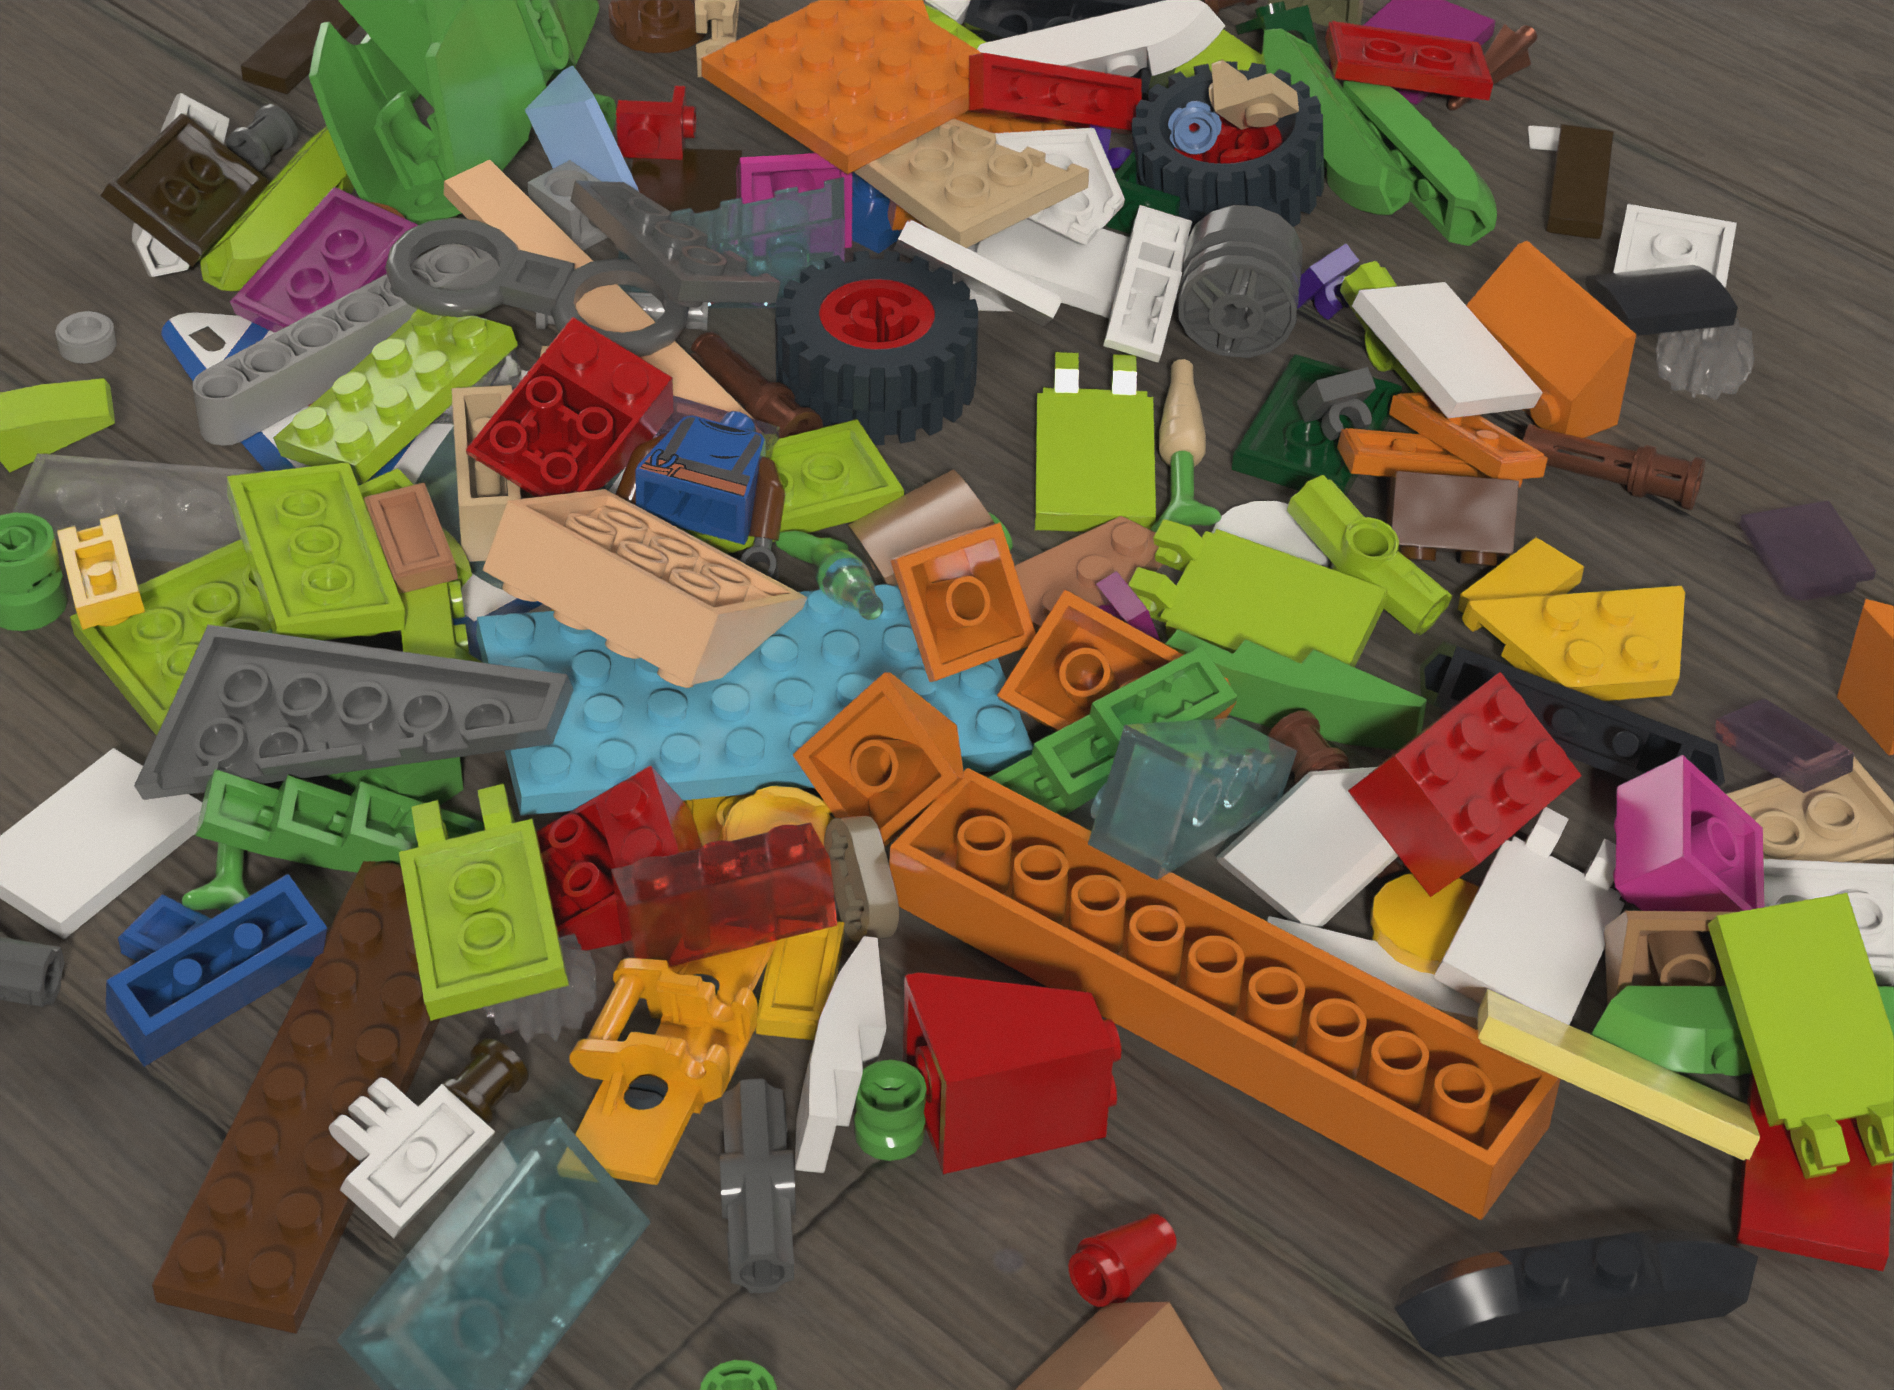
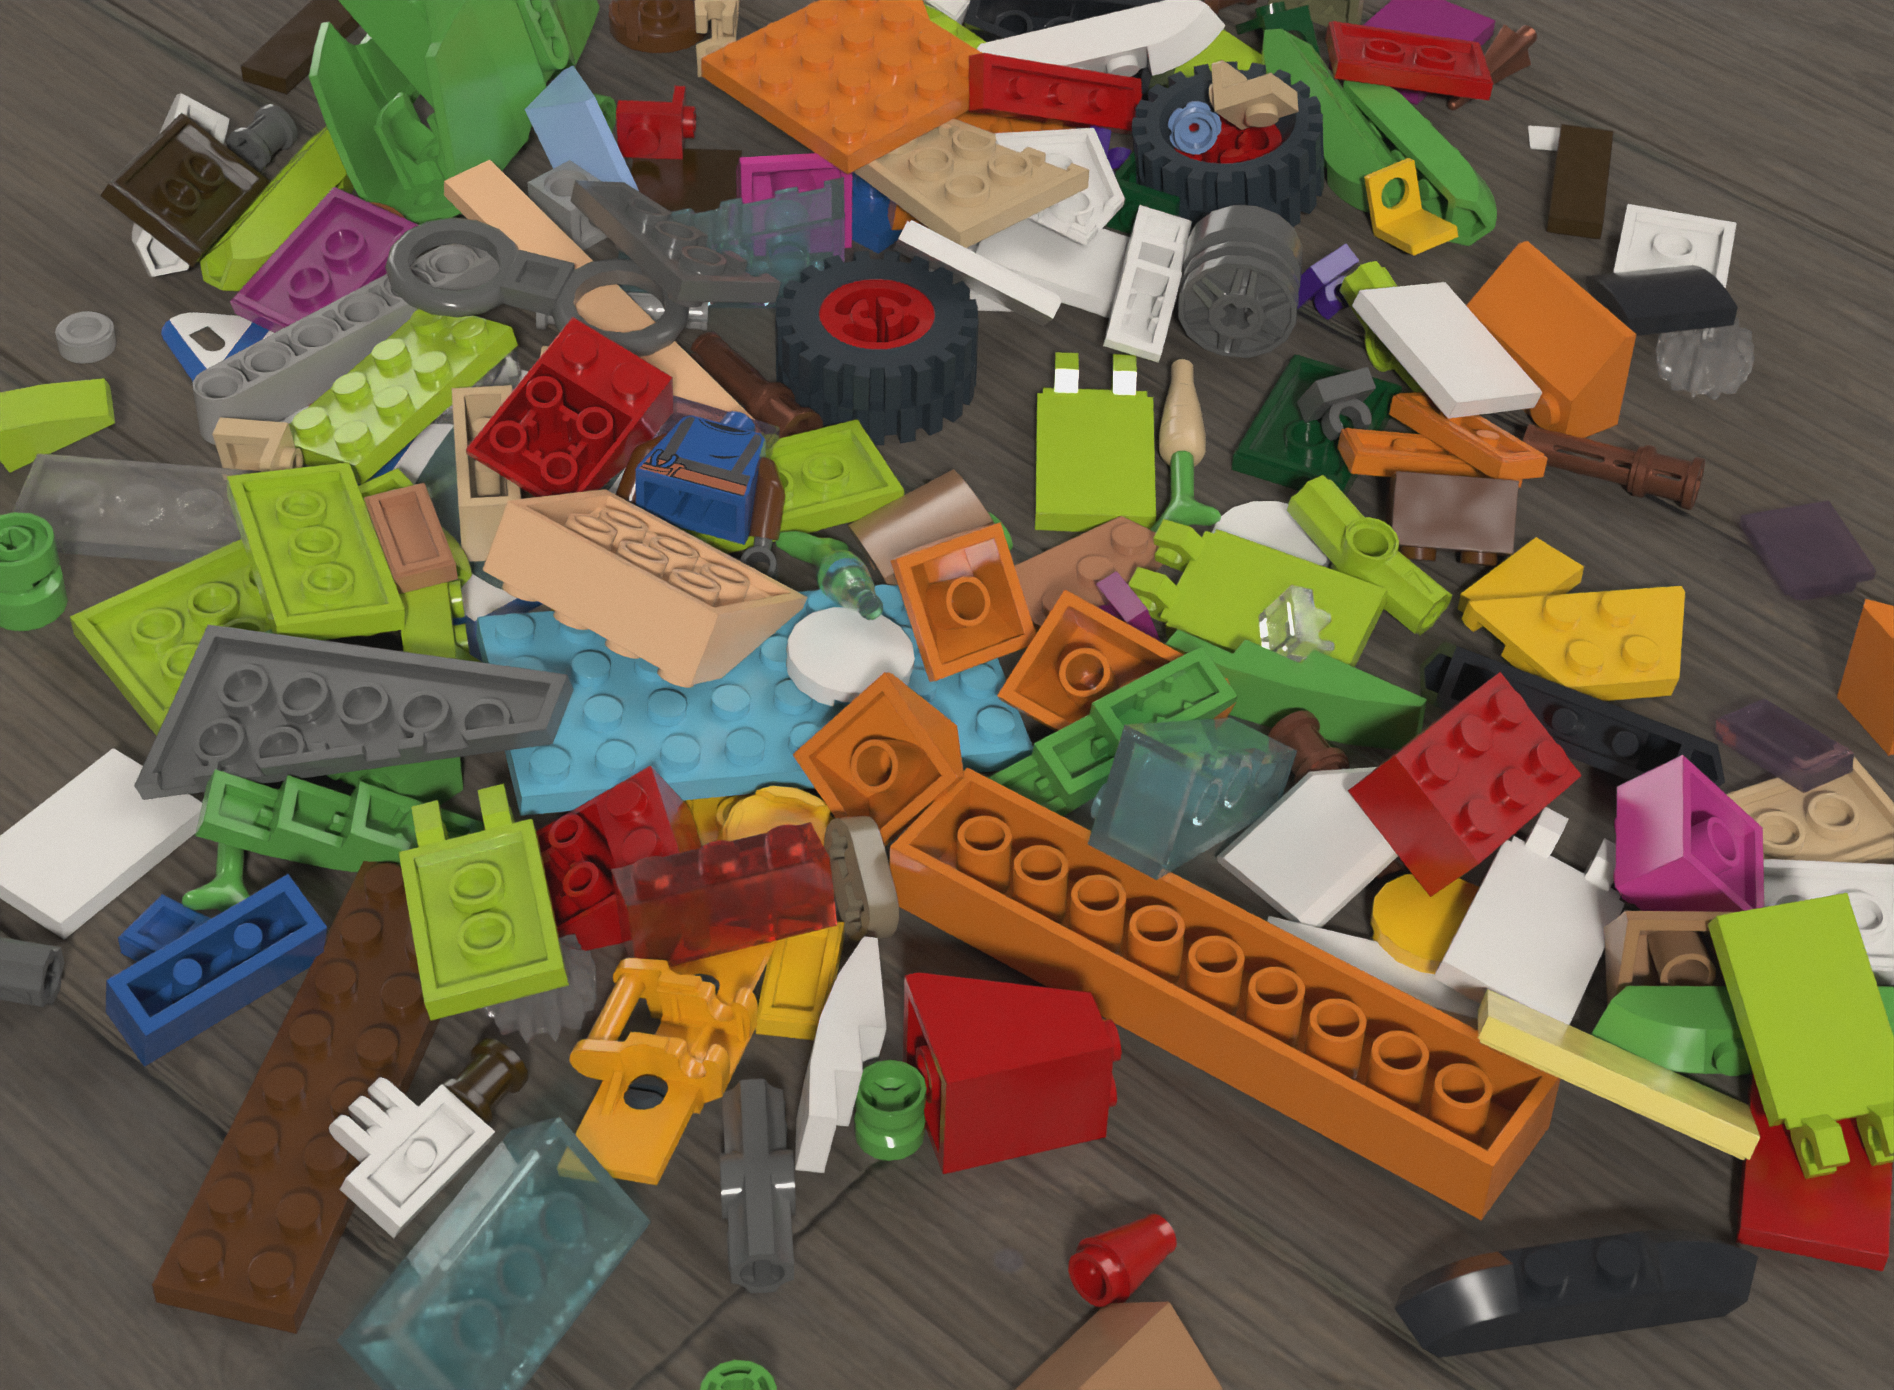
yellow plate [57,514,145,630] -> none
none -> tan bracket [213,417,303,477]
none -> white tile [786,607,915,707]
none -> clear tile [1258,585,1335,663]
none -> yellow bracket [1364,158,1458,256]

